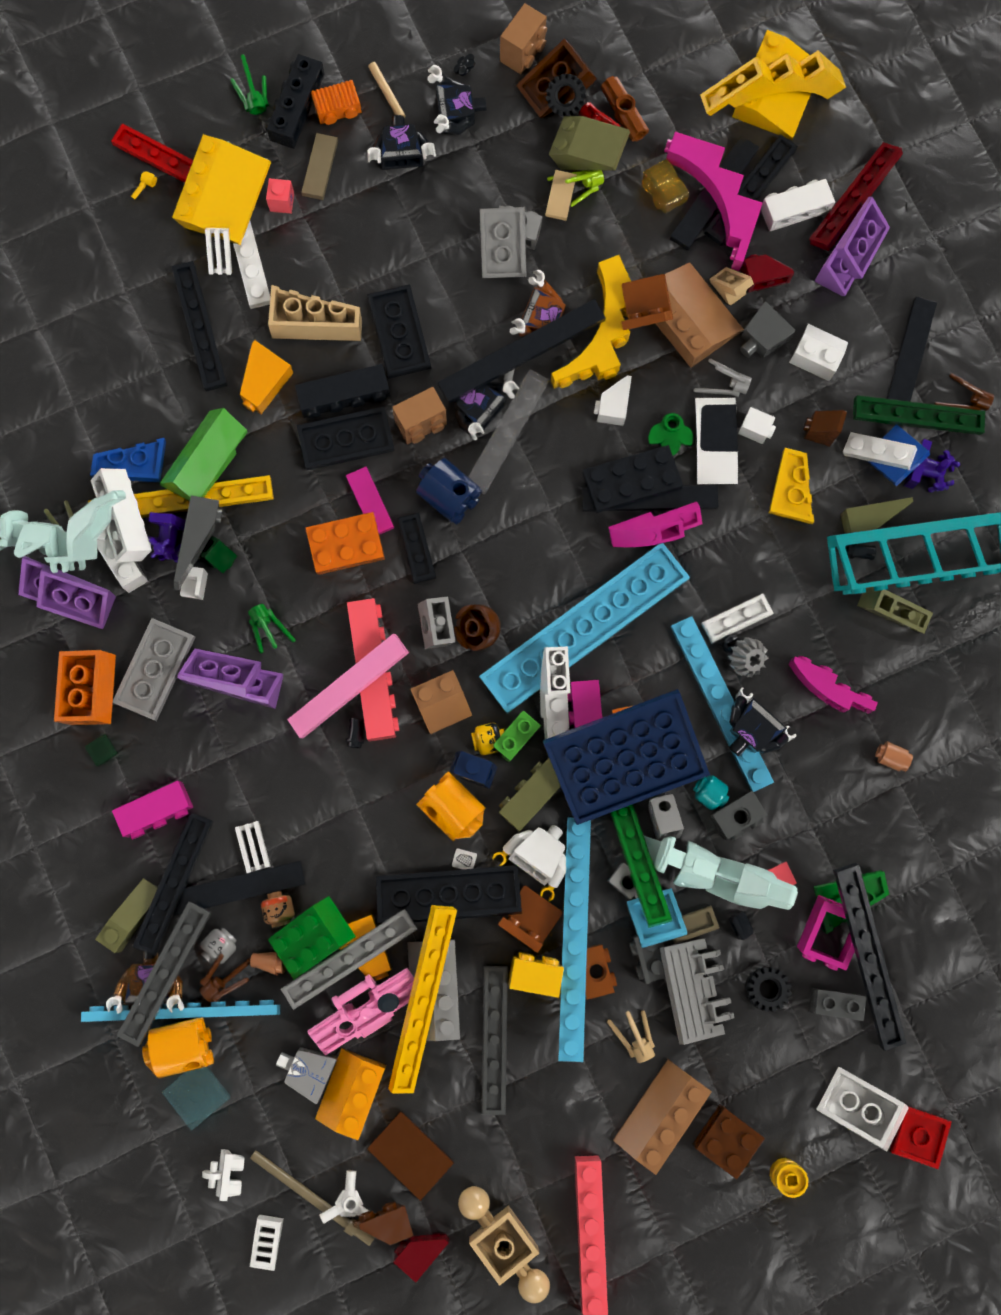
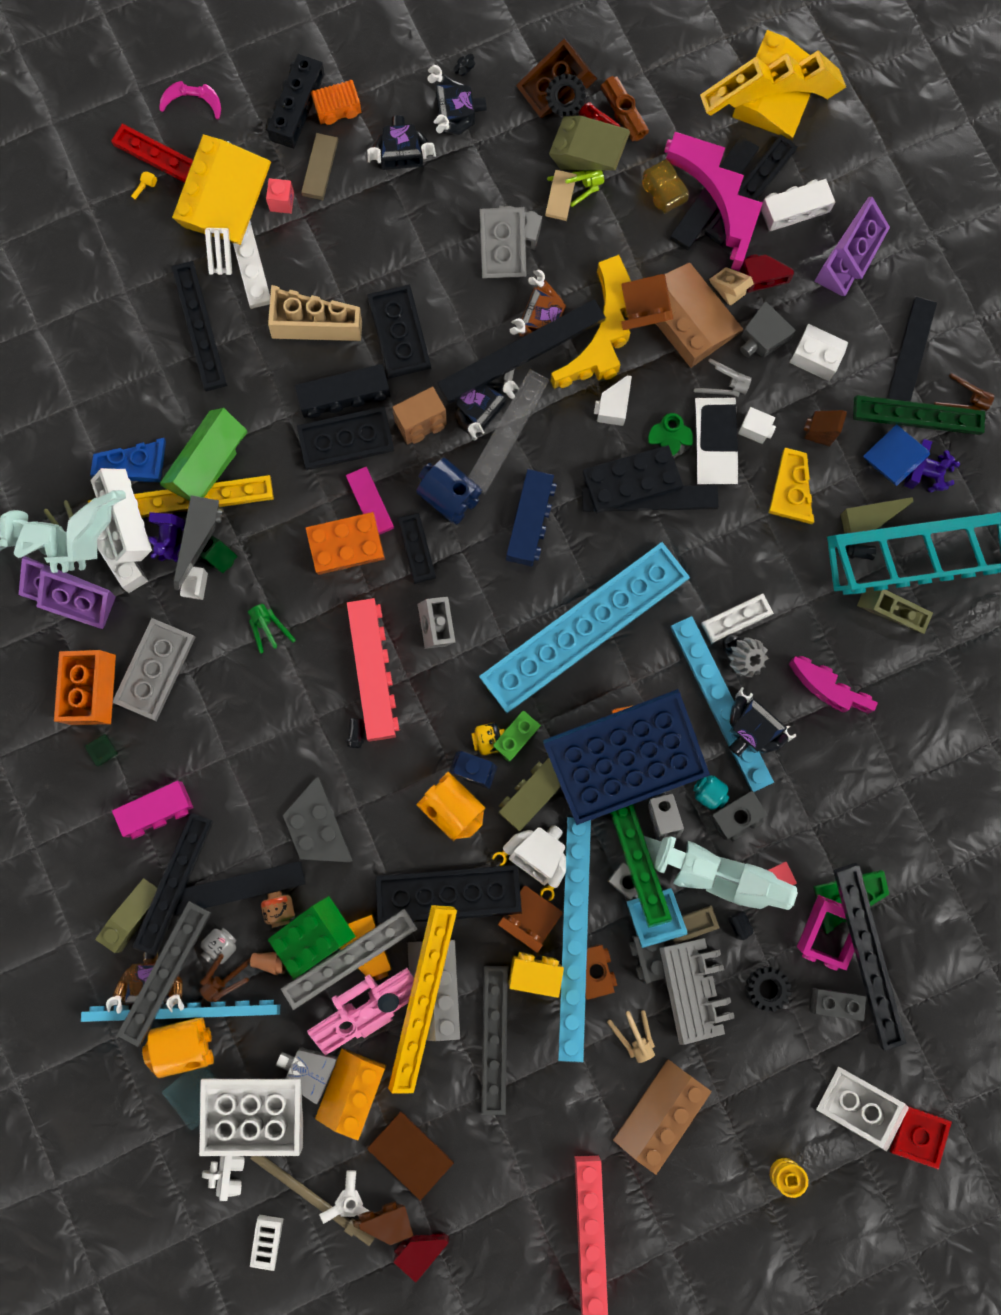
medium lavender slope [178,649,283,709] -> none
green plant [230,54,269,115] -> none
white tile [235,821,271,873] -> none
light orange slope [240,340,293,414] -> none
bright pink tile [287,634,409,738] -> none
tan bar [368,62,406,118] -> none
medium nougat slope [410,670,472,734] -> none
white sticker [452,849,477,869] -> none
reddish brown cylinder [454,604,501,651] -> none
tan brick [458,1186,550,1303] -> none
medium nougat brick [500,3,547,74] -> none
white slope [540,646,570,739] -> none
dark pink brick [567,680,602,729] -> none
dark pink slope [608,502,702,548] -> none
reddish brown piece [692,1104,765,1180] -> none
dark red plate [809,142,903,251] -> none
white plate [843,432,917,470] -> none
nougat brick [875,741,913,772] -> none
none -> dark pink piece [160,81,221,119]
none -> white slope [199,1079,303,1156]
none -> dark grey wing [283,777,353,863]
none -> dark blue brick [506,469,557,567]

